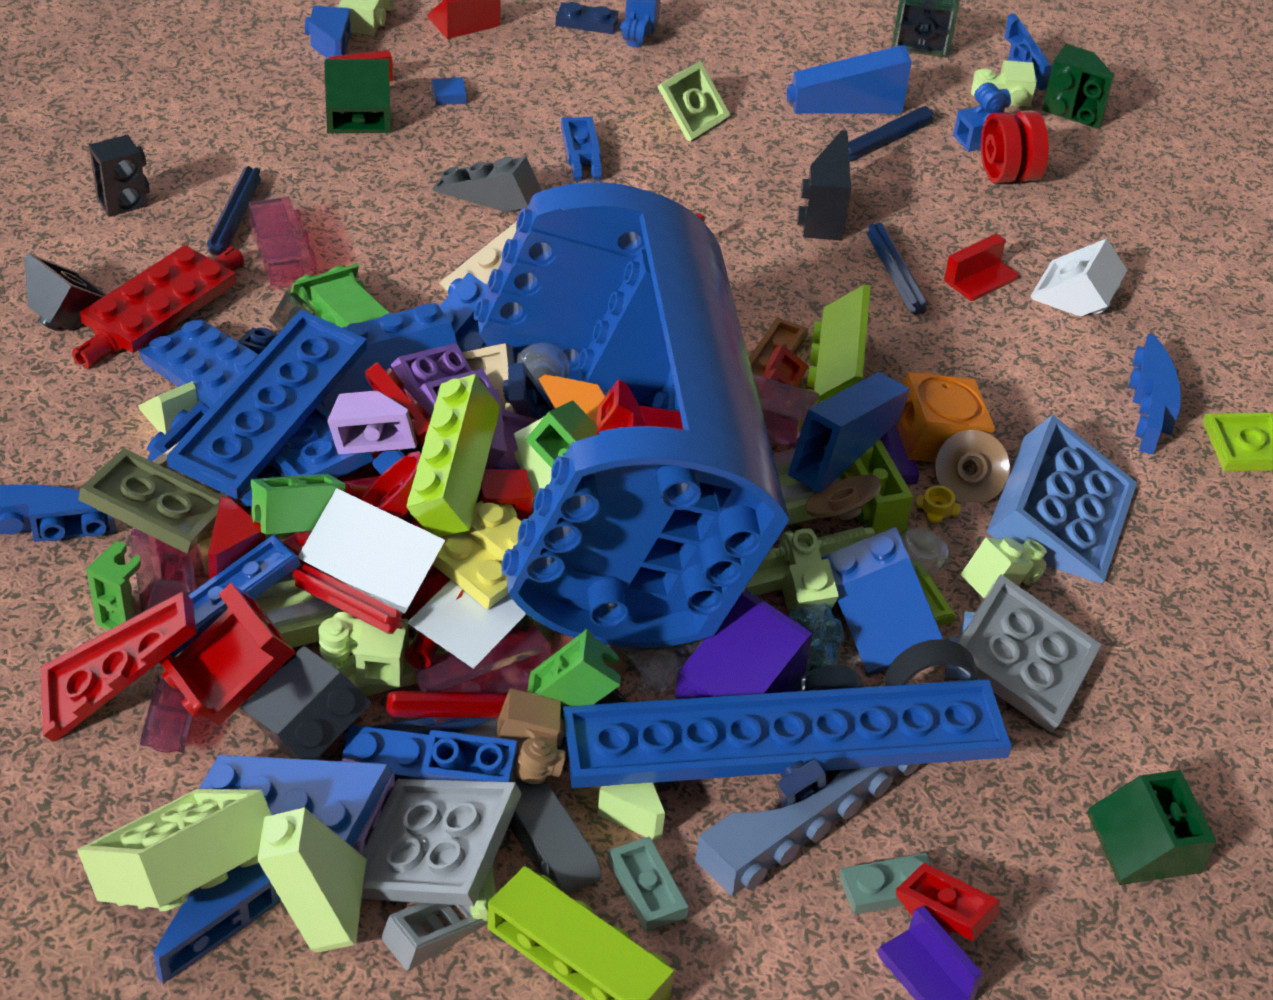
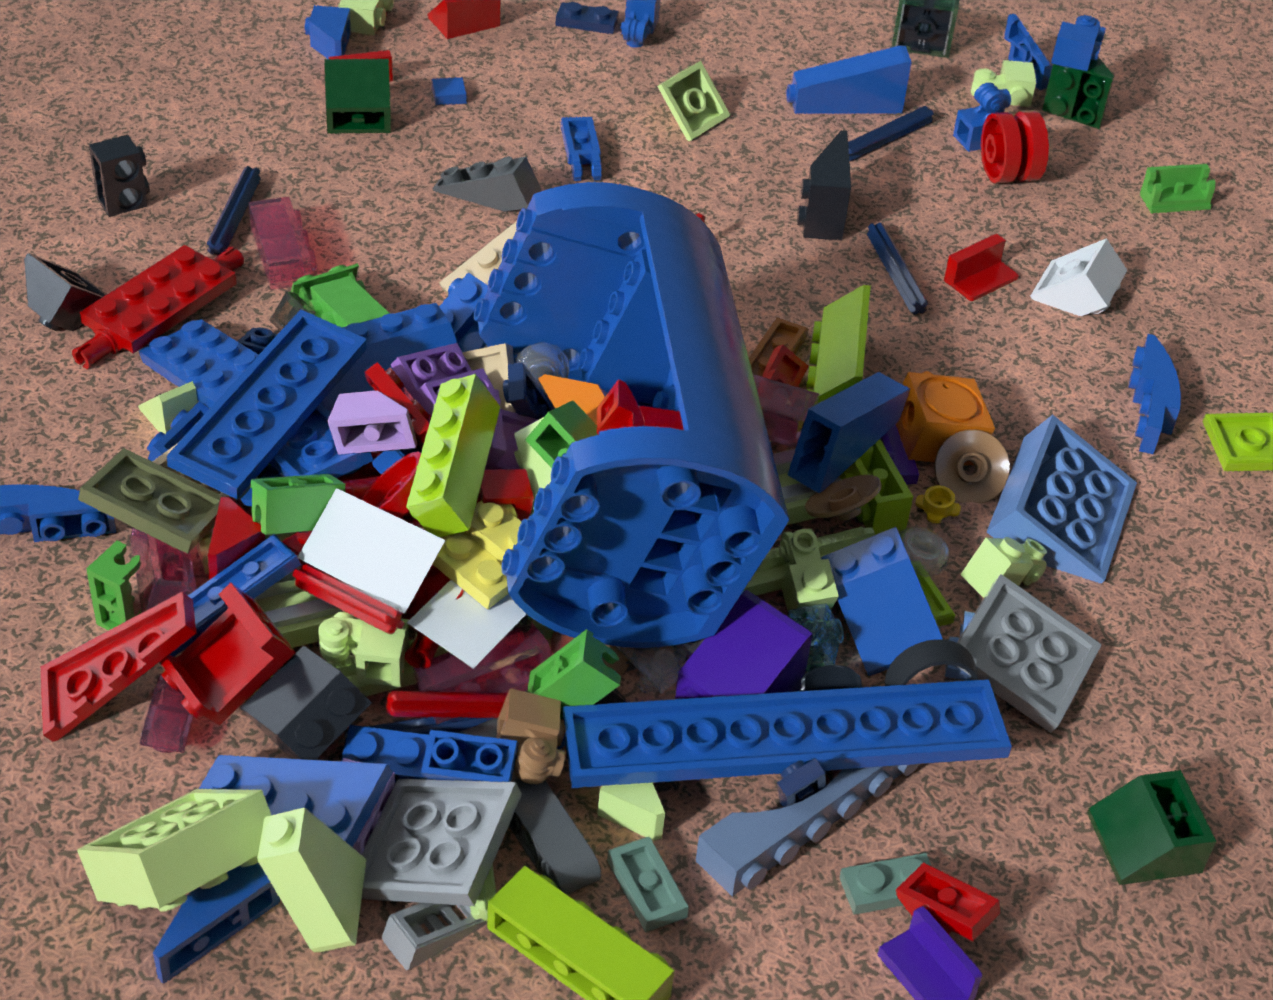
none -> blue brick [1051,15,1106,71]
none -> bright green hinge [1140,164,1215,213]

